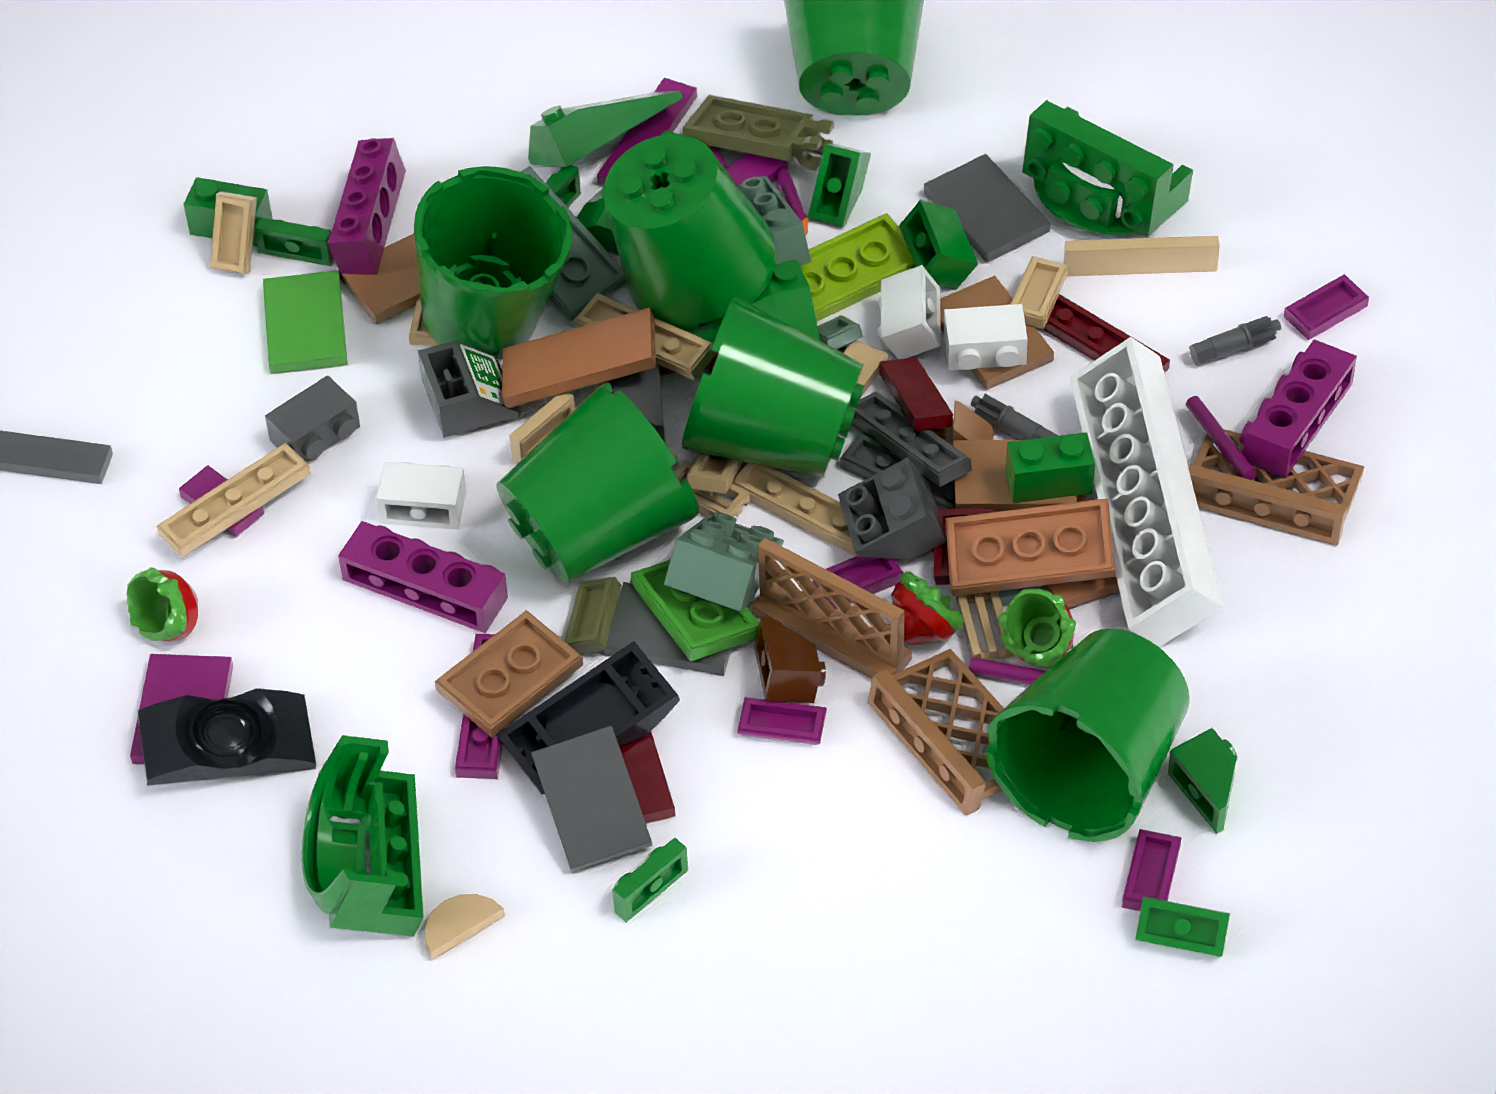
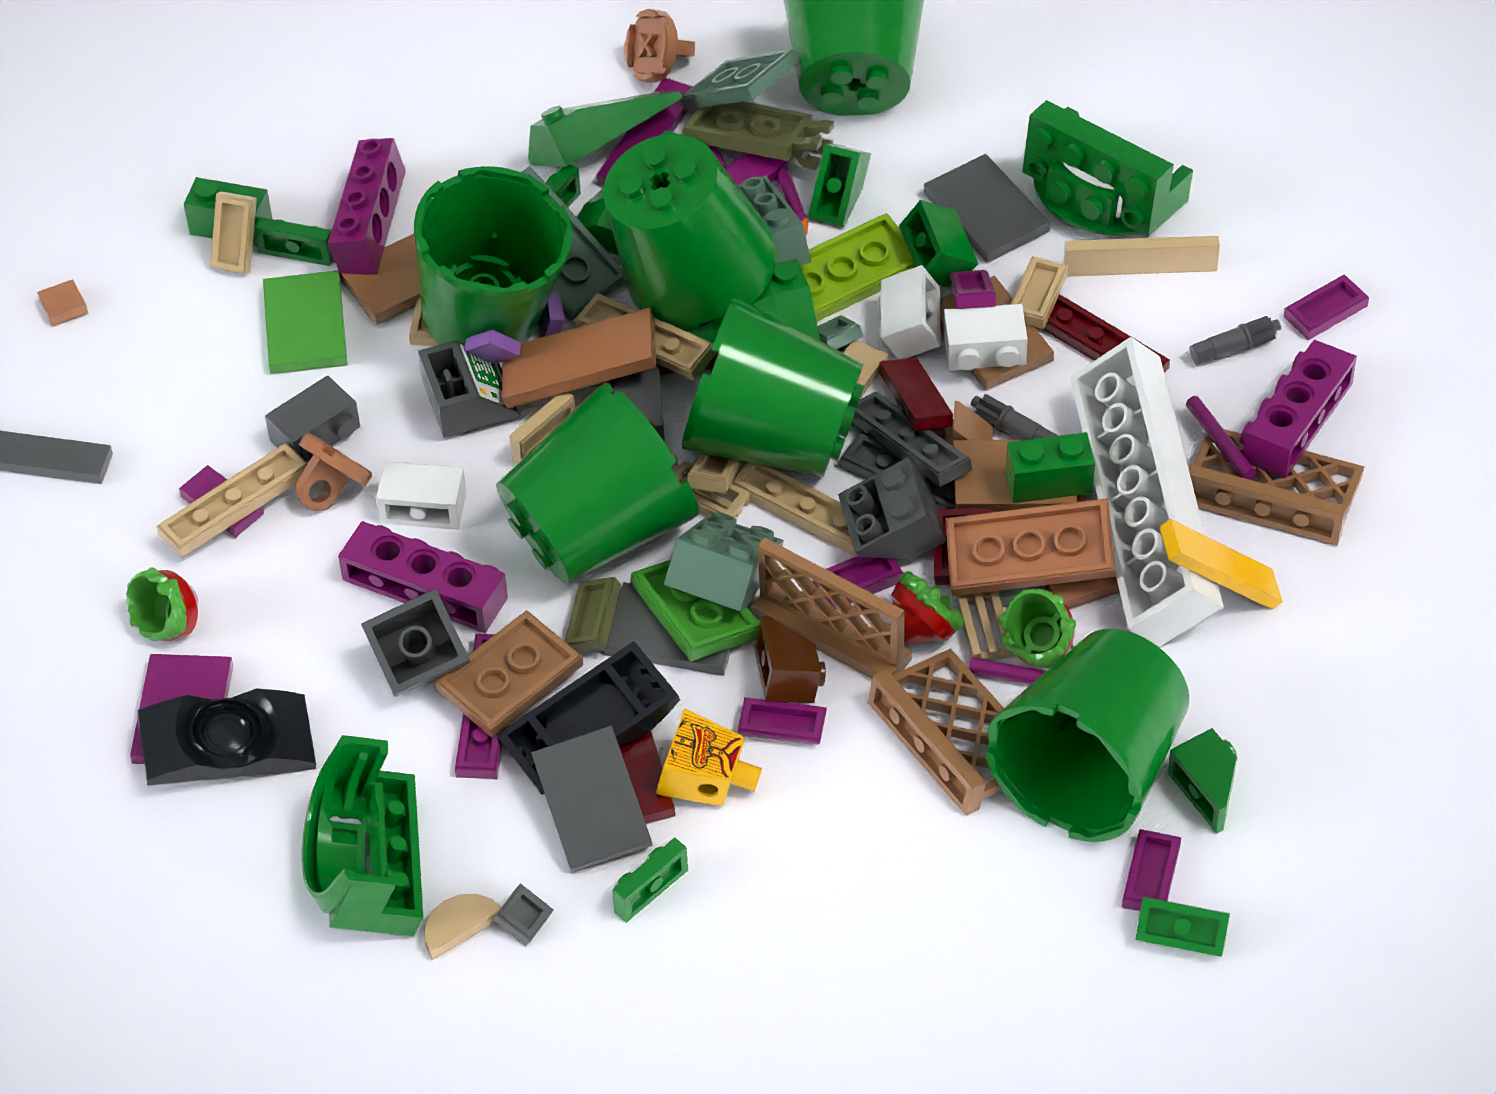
none -> nougat tile [37,279,88,326]
none -> nougat tile [296,432,373,511]
none -> dark grey slope [361,589,471,697]
none -> medium lavender tile [464,329,521,364]
none -> dark grey tile [492,883,554,946]
none -> medium lavender tile [538,291,565,338]
none -> nougat tile [624,8,695,83]
none -> yellow torso [656,709,762,806]
none -> sand green tile [680,49,800,110]
none -> magenta tile [949,270,996,309]
none -> yellow tile [1160,519,1283,609]

